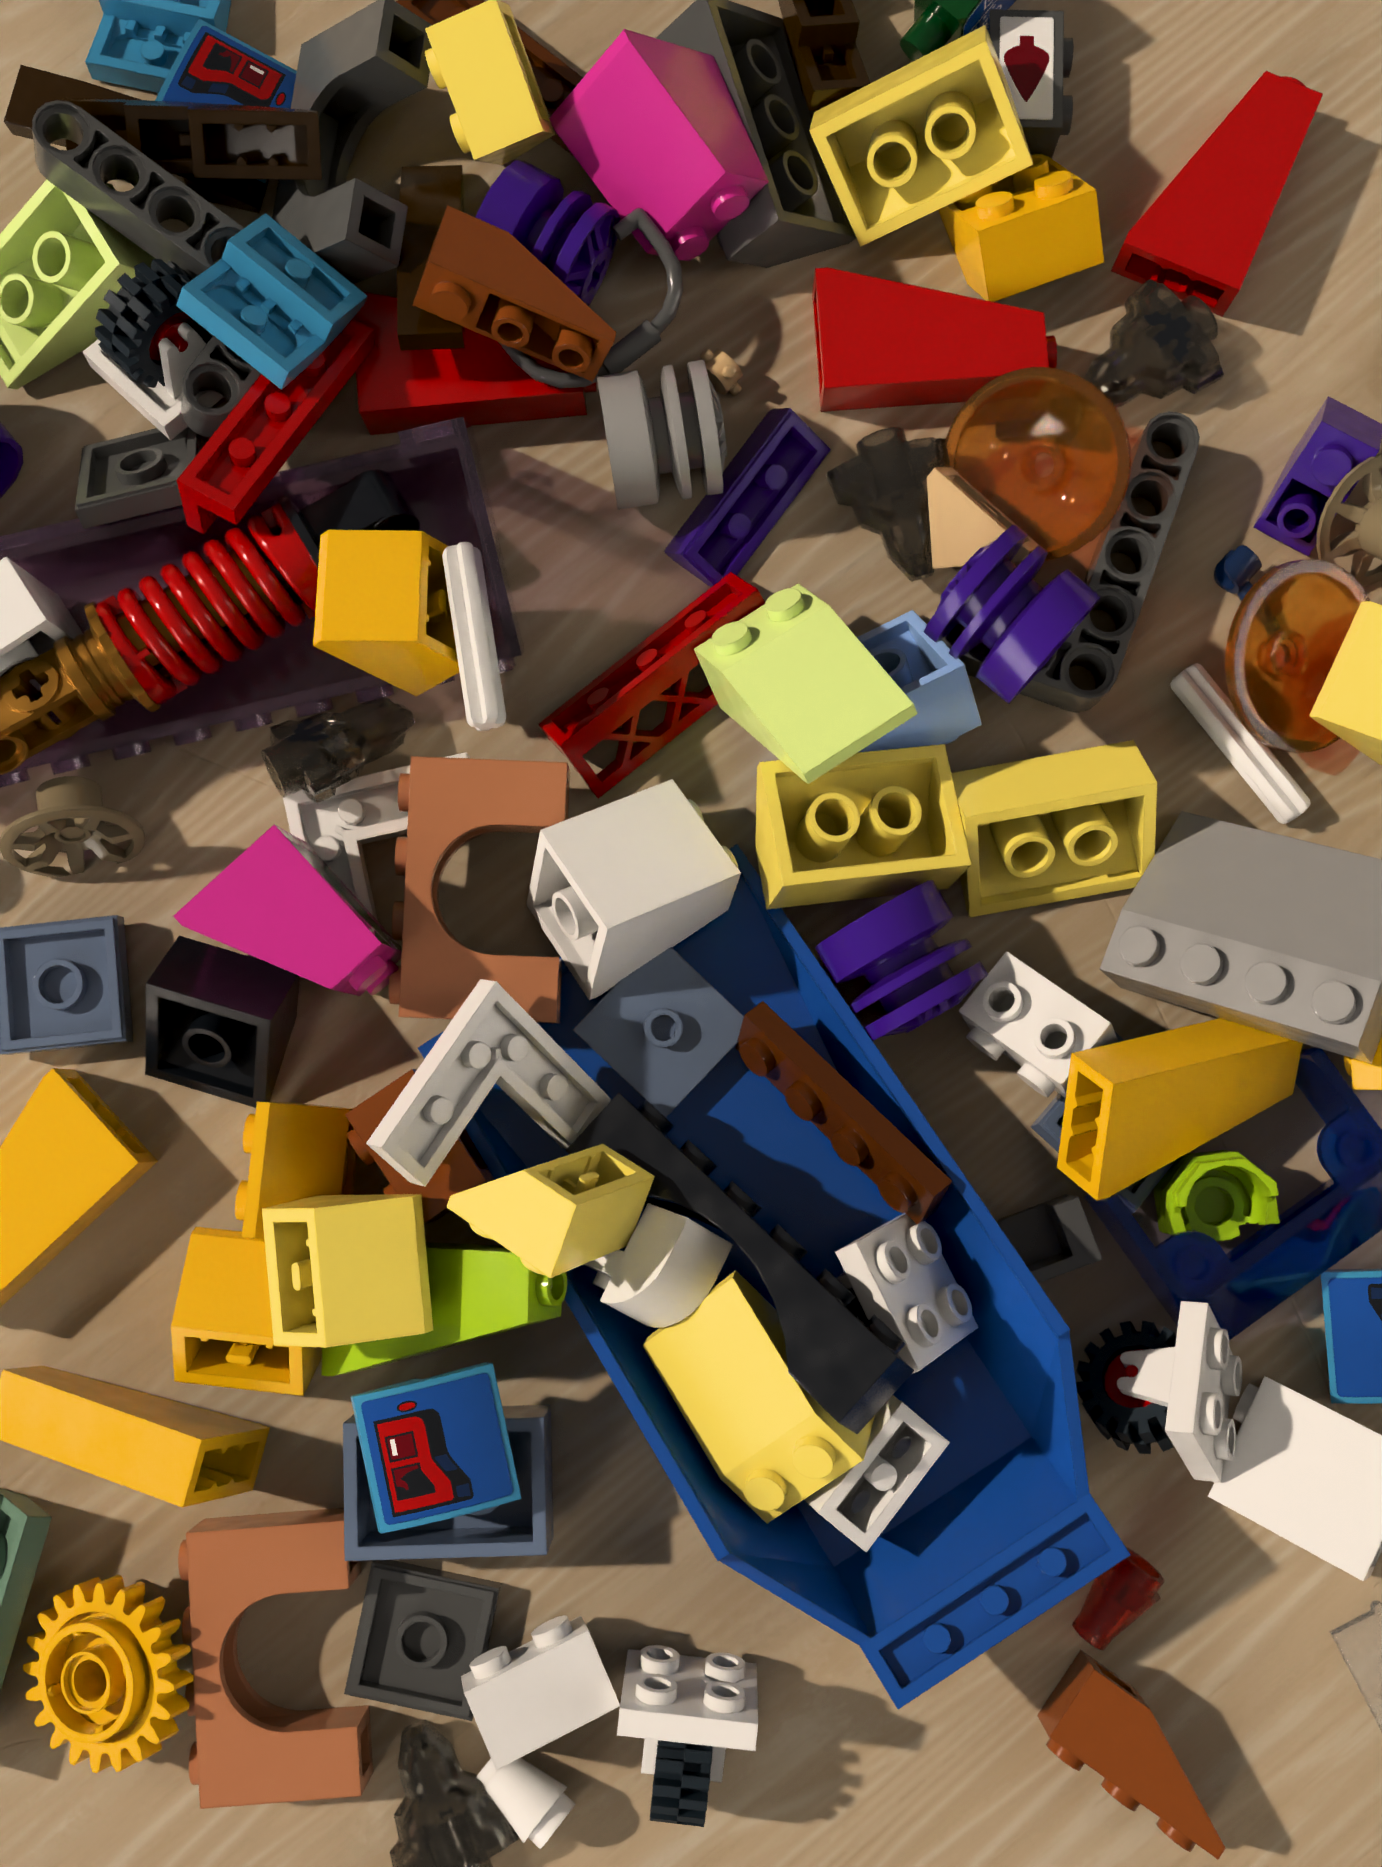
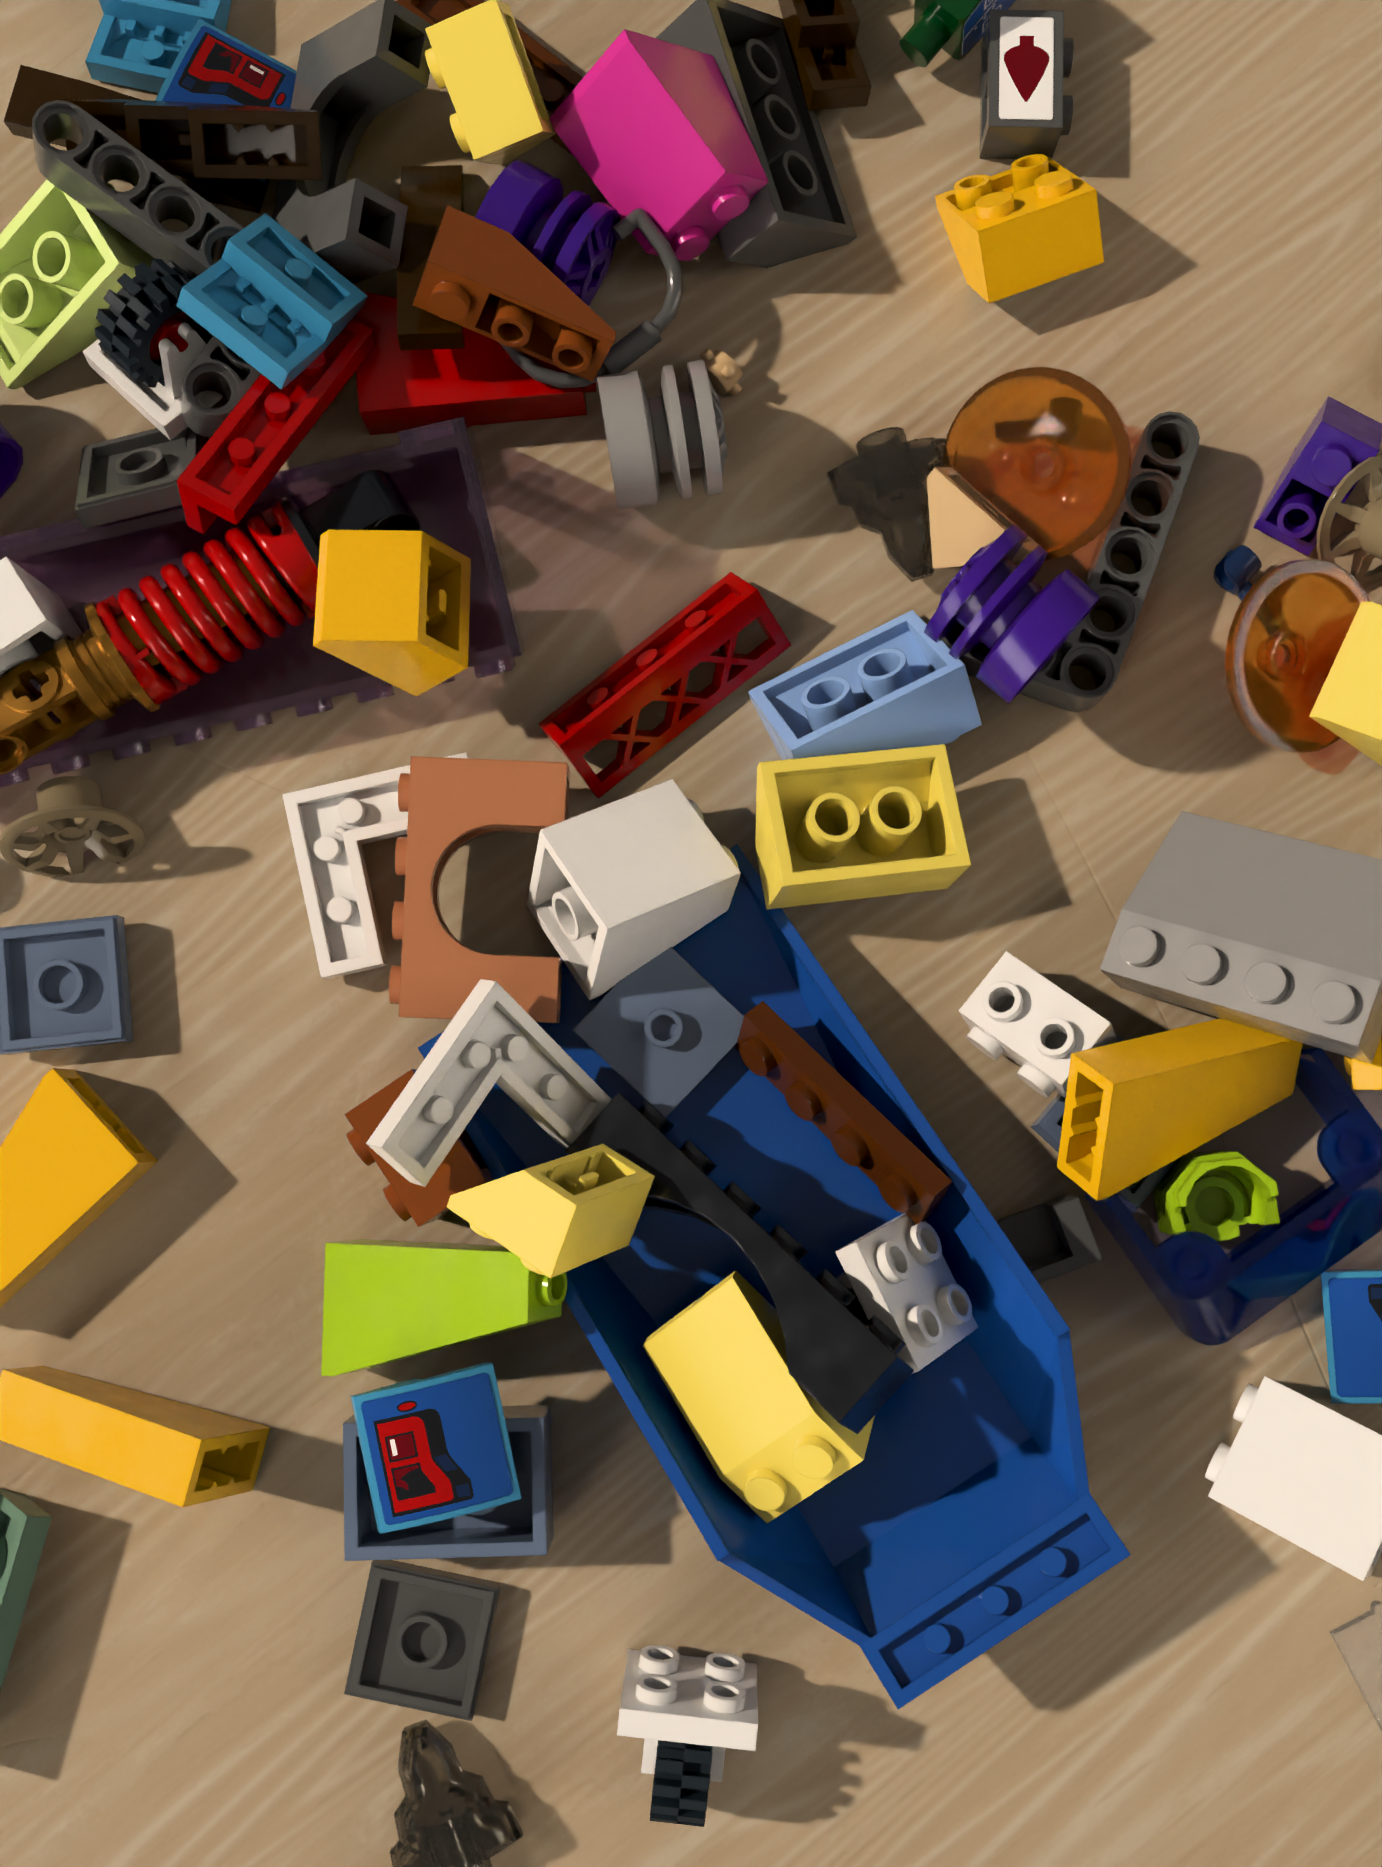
yellow gear [23,1575,194,1773] -> none
black slope [145,936,300,1108] -> none
yellow slope [171,1227,322,1396] -> none
dark pink slope [173,824,402,996] -> none
nougat arch [178,1507,373,1809] -> none
yellow slope [235,1101,358,1238] -> none
clear smoke rock [261,697,415,804] -> none
light yellow slope [262,1194,433,1348] -> none
white axle [442,542,507,731] -> none
white brick [461,1615,620,1770] -> none
white cone [476,1758,576,1850] -> none
white brick [583,1203,733,1328] -> none
dark purple slope [664,408,831,587] -> none
yellowish green slope [694,584,917,784] -> none
white brick [804,1395,950,1553] -> none
light yellow slope [809,25,1033,247] -> none
red slope [812,267,1057,412] -> none
dark purple wheel [815,880,988,1041] -> none
light yellow slope [951,740,1157,918] -> none
dark orange slope [1037,1650,1226,1859] -> none
clear red cone [1072,1547,1165,1651] -> none
clear smoke rock [1076,279,1224,411] -> none
white plate [1076,1301,1242,1483] -> none
red slope [1111,71,1323,317] -> none
white axle [1170,663,1311,824] -> none

